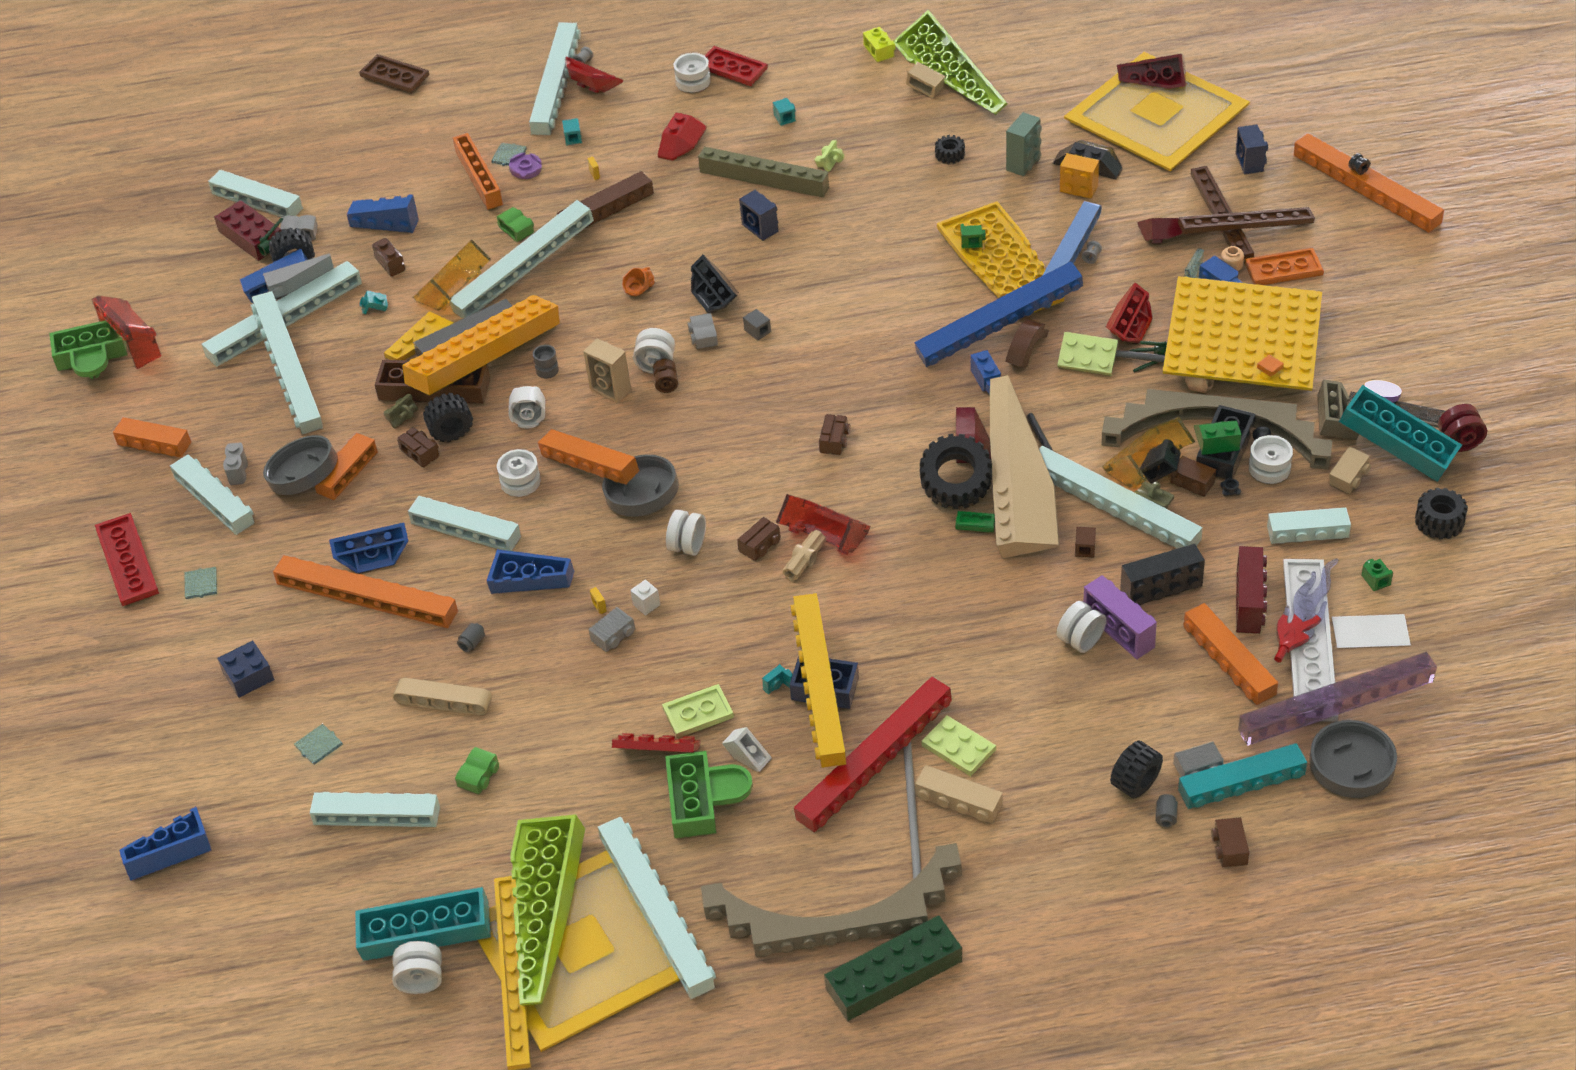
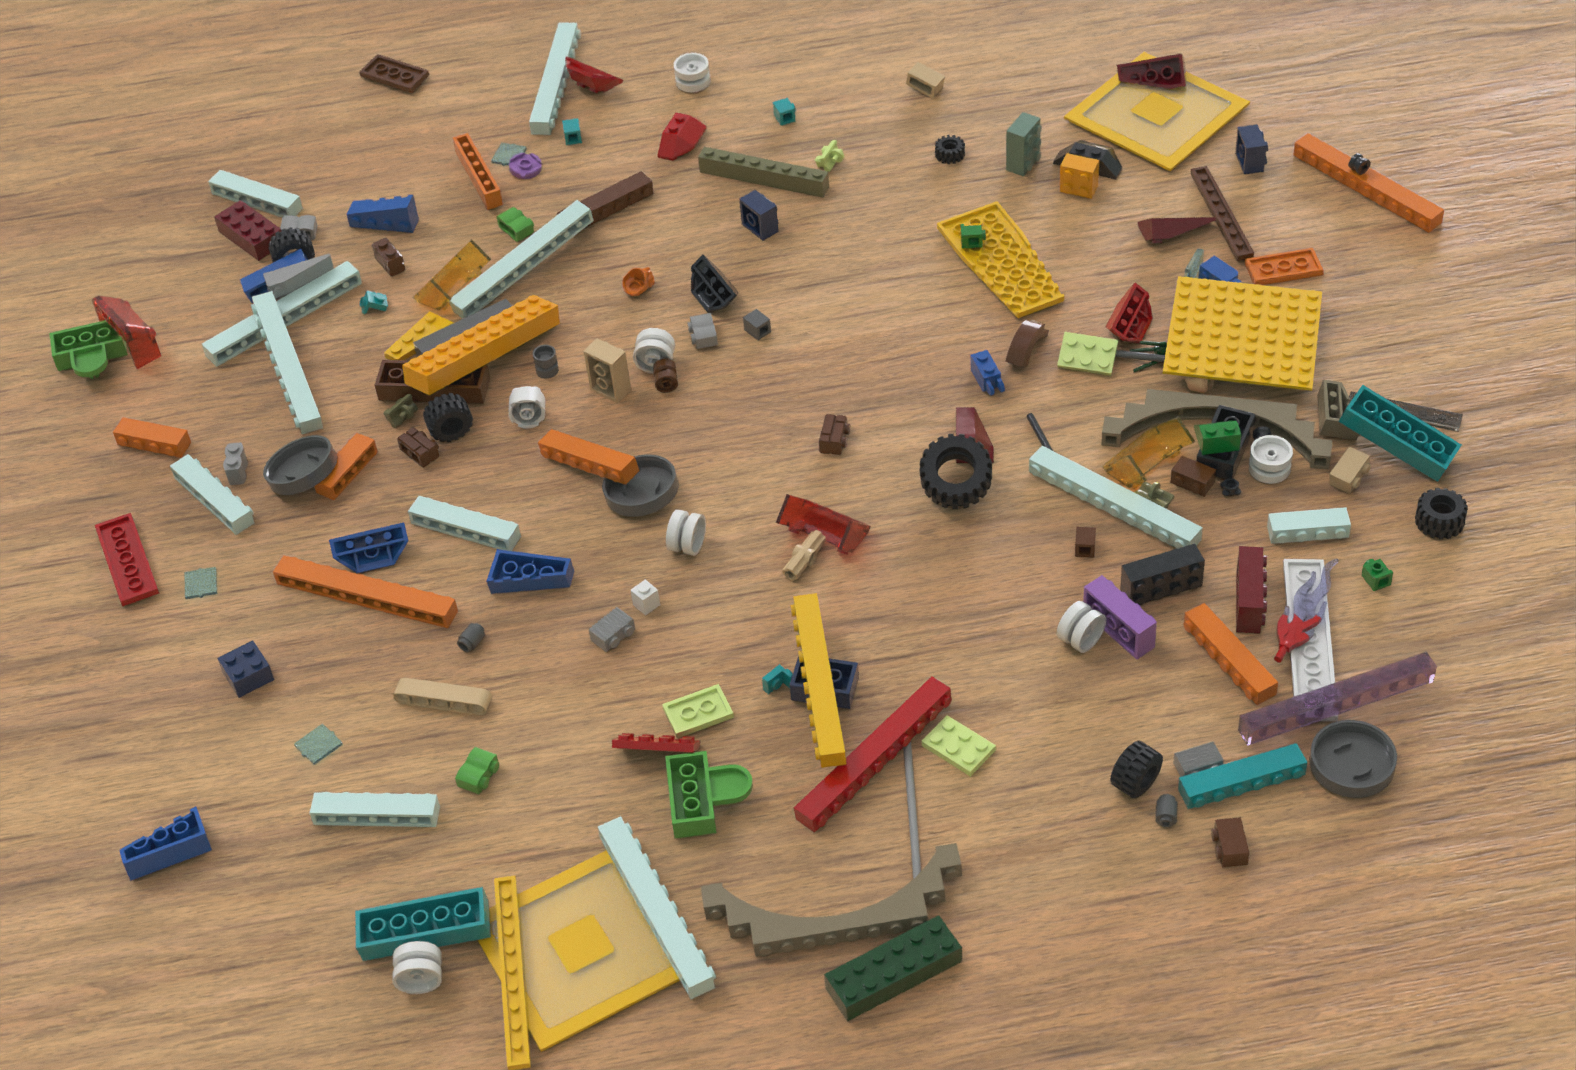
dark green plant [257,217,284,257] -> none
white wheel [497,449,541,497] -> none
lime wedge [510,814,585,1006] -> none
light grey bush [573,47,593,63] -> none
yellow tile [587,157,600,180] -> none
yellow tile [590,587,607,614] -> none
red plate [704,46,768,86] -> none
white slope [722,727,772,772] -> none
reddish brown brick [737,517,781,561] -> none
neon yellow brick [863,27,896,62] -> none
lime wedge [894,10,1008,115] -> none
blue brick [914,261,1083,367] -> none
tan brick [915,765,1003,824] -> none
green plate [955,511,995,533] -> none
tan wedge [990,375,1059,559] -> none
medium blue beam [1042,201,1102,309] -> none
light grey bush [1082,241,1102,264] -> none
black torso [1138,439,1181,484] -> none
reddish brown plate [1178,207,1315,234] -> none
light nougat head [1221,246,1244,271] -> none
orange tile [1257,355,1284,377] -> none
white sticker [1332,614,1411,648] -> none
tile [1365,381,1402,403] -> none
dark red wheel [1438,404,1488,452] -> none

